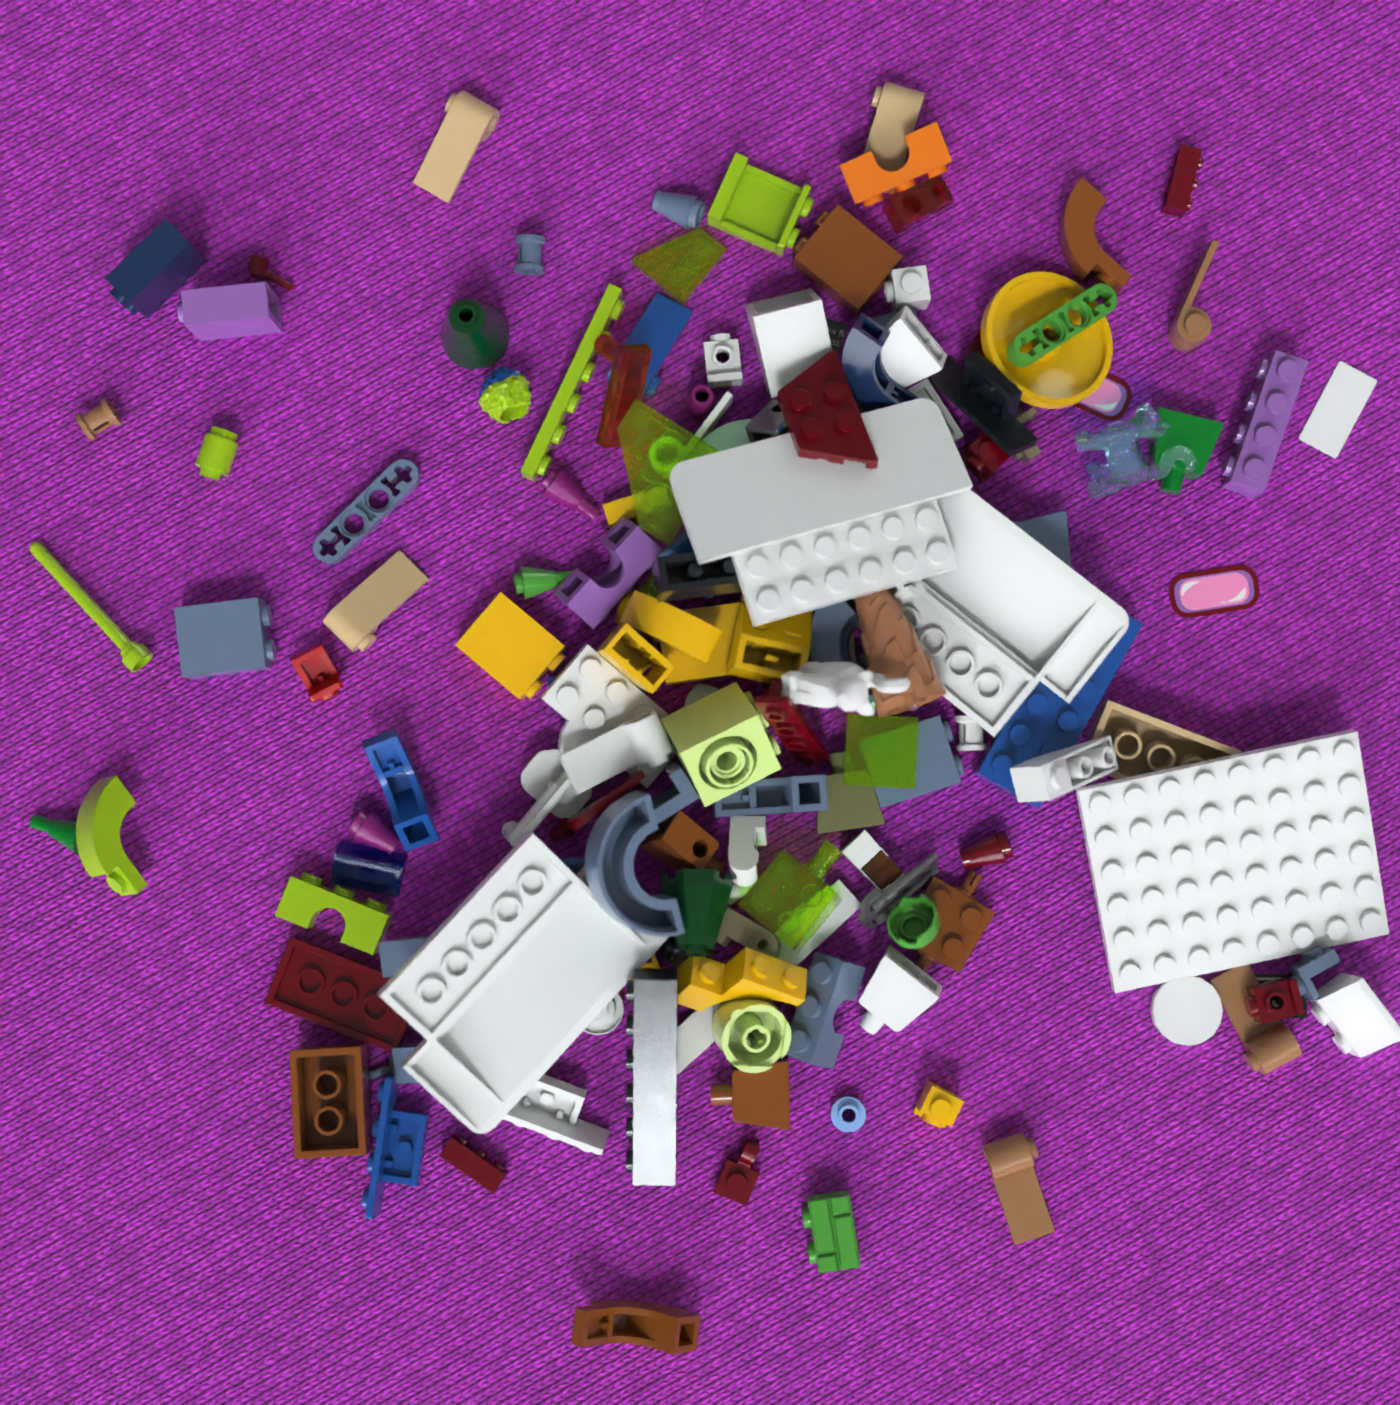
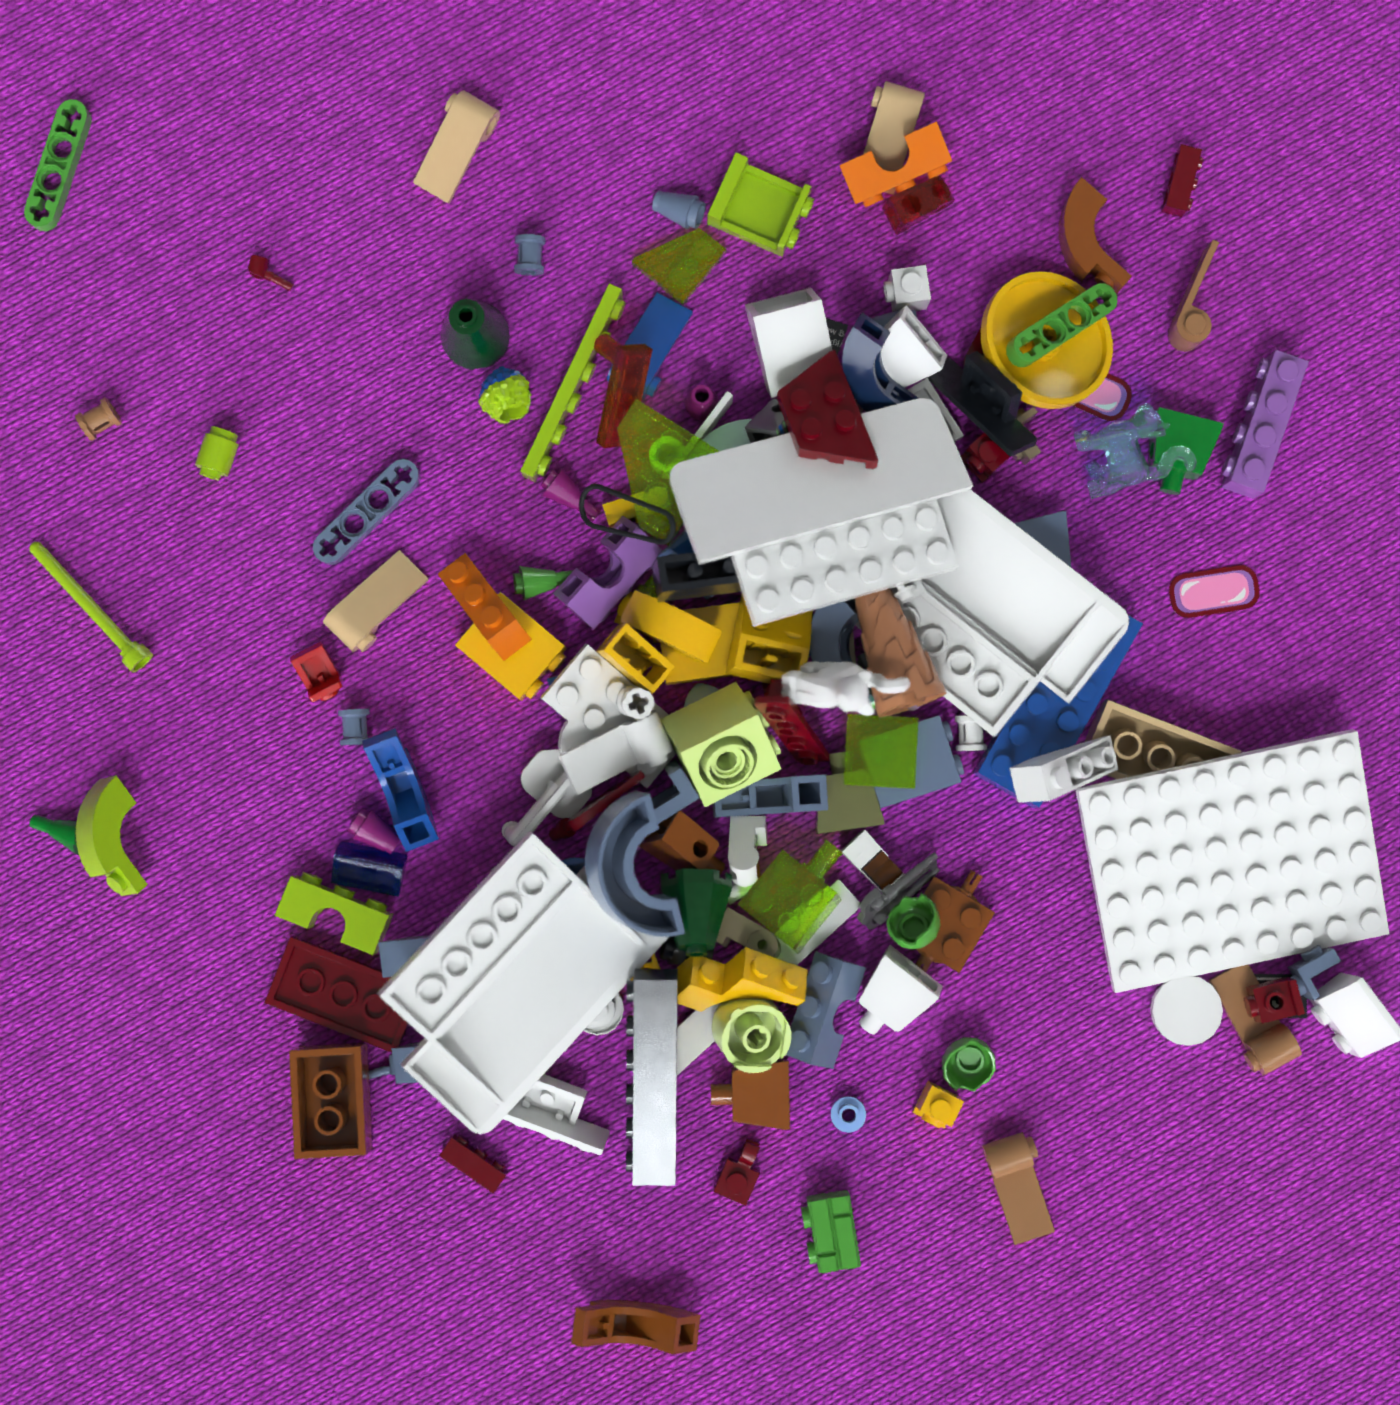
dark blue brick [105,219,206,319] -> none
sand blue brick [174,597,276,680] -> none
medium lavender brick [177,282,283,341] -> none
blue bracket [362,1074,430,1220] -> none
white brick [703,333,743,389] -> none
dark orange brick [792,204,903,318] -> none
dark red cone [959,830,1014,869] -> none
white sticker [1299,361,1377,458] -> none
none -> bright green beam [24,99,92,231]
none -> sand blue bush [338,709,370,746]
none -> orange arch [438,553,532,661]
none -> black piece [579,484,676,545]
none -> white bush [616,685,654,720]
none -> bright green hair [942,1037,996,1092]

